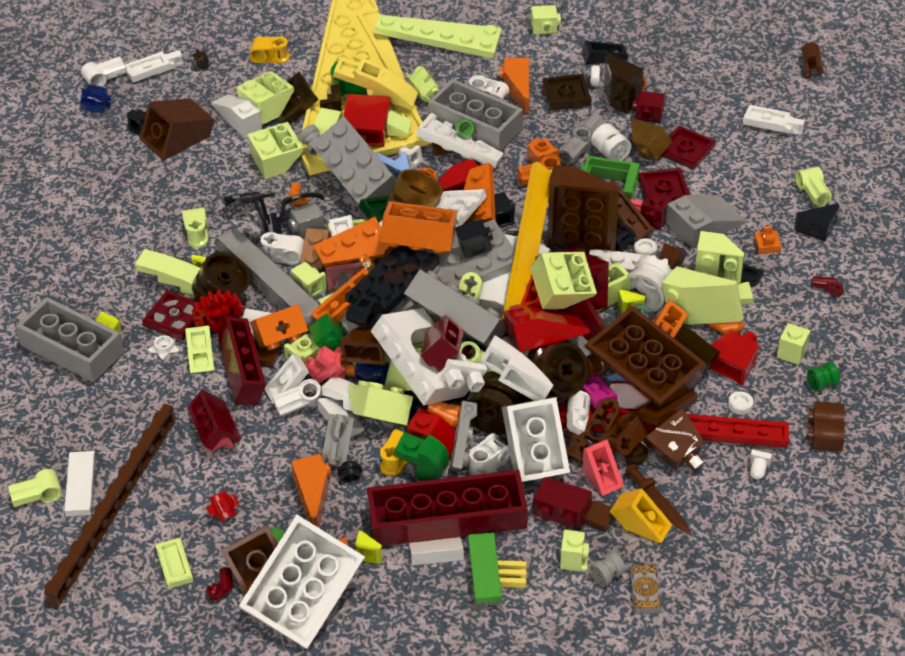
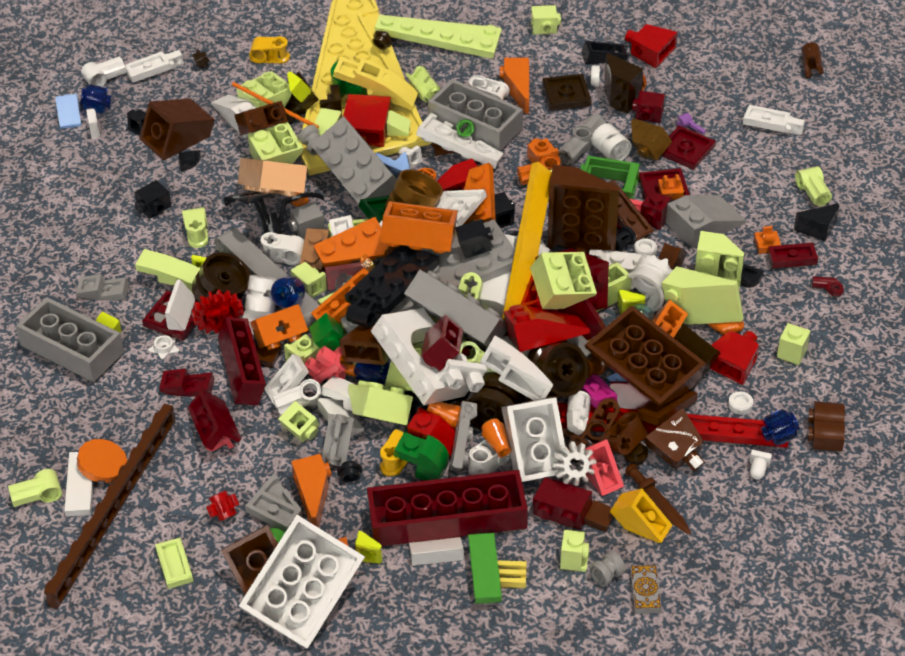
yellowish green slope [185,326,214,374] -> none
dark red arm [206,567,233,601] -> none
yellowish green tile [738,282,753,305] -> none
green wheel [807,362,840,392] -> none
none -> light blue slope [55,94,81,129]
none -> light grey slope [76,274,129,301]
none -> orange tile [76,439,127,483]
none -> white tile [87,108,100,139]
none -> black brick [134,180,172,218]
none -> dark red slope [159,368,215,397]
none -> white slope [165,280,196,331]
none -> black tile [179,150,201,172]
none -> orange piece [232,82,319,128]
none -> reddish brown slope [234,101,288,136]
none -> light nougat brick [238,158,307,196]
none -> white wheel [245,275,279,313]
none -> light grey wing [245,474,302,532]
none -> clear blue head [270,276,305,308]
none -> yellowish green brick [278,401,319,442]
none -> neon yellow slope [287,71,312,102]
none -> dark brown plate [372,31,392,50]
none -> orange cone [481,419,512,457]
none -> white gear [552,441,596,486]
none -> red torso [625,24,677,68]
none -> orange tile [658,174,684,200]
none -> medium lavender hand [676,113,706,134]
none -> clear blue head [760,409,800,446]
none -> dark red plate [767,243,818,269]

